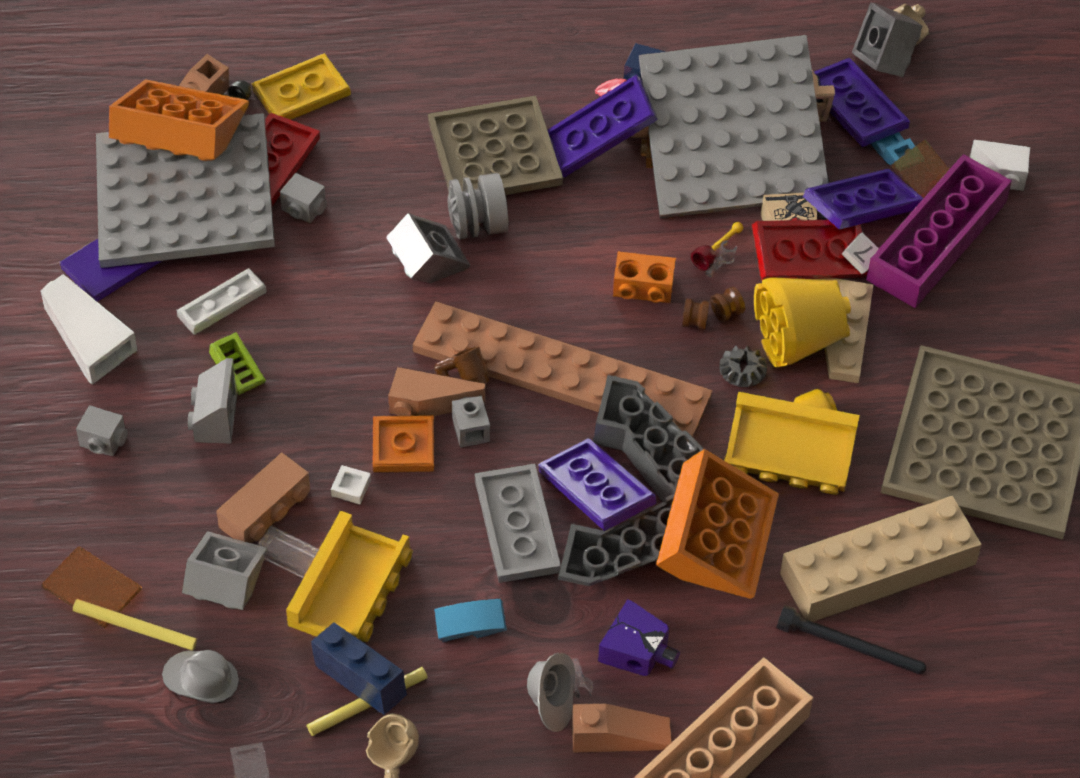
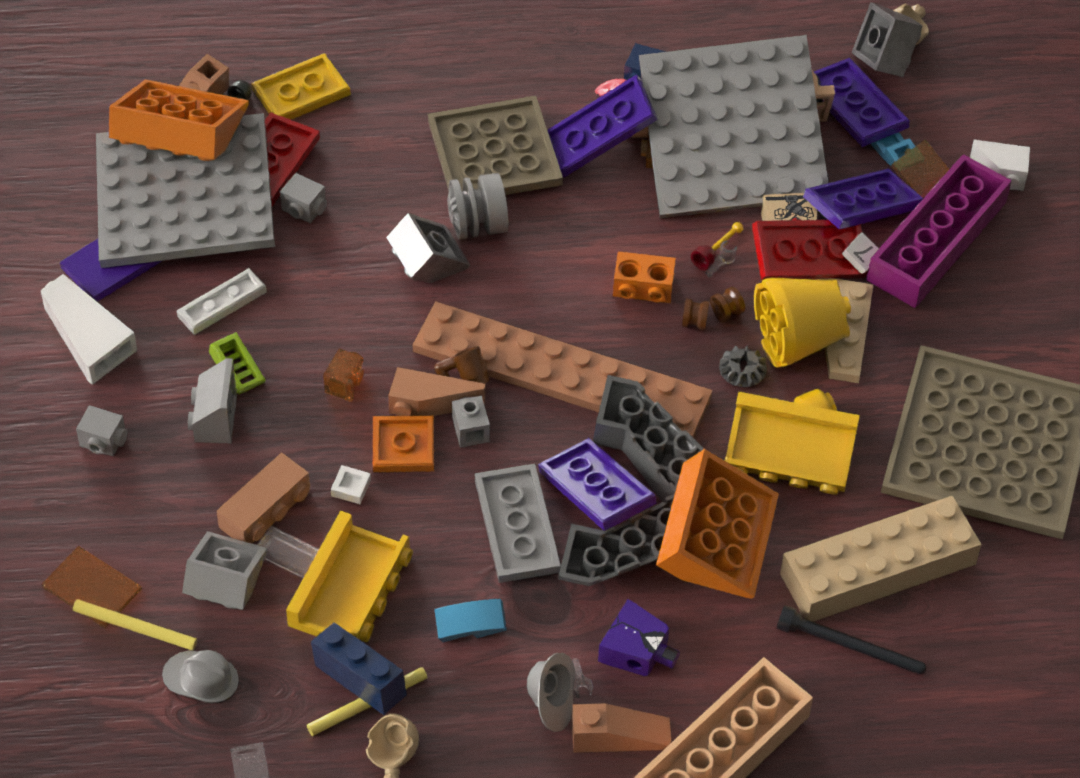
none -> clear orange brick [323,348,364,402]

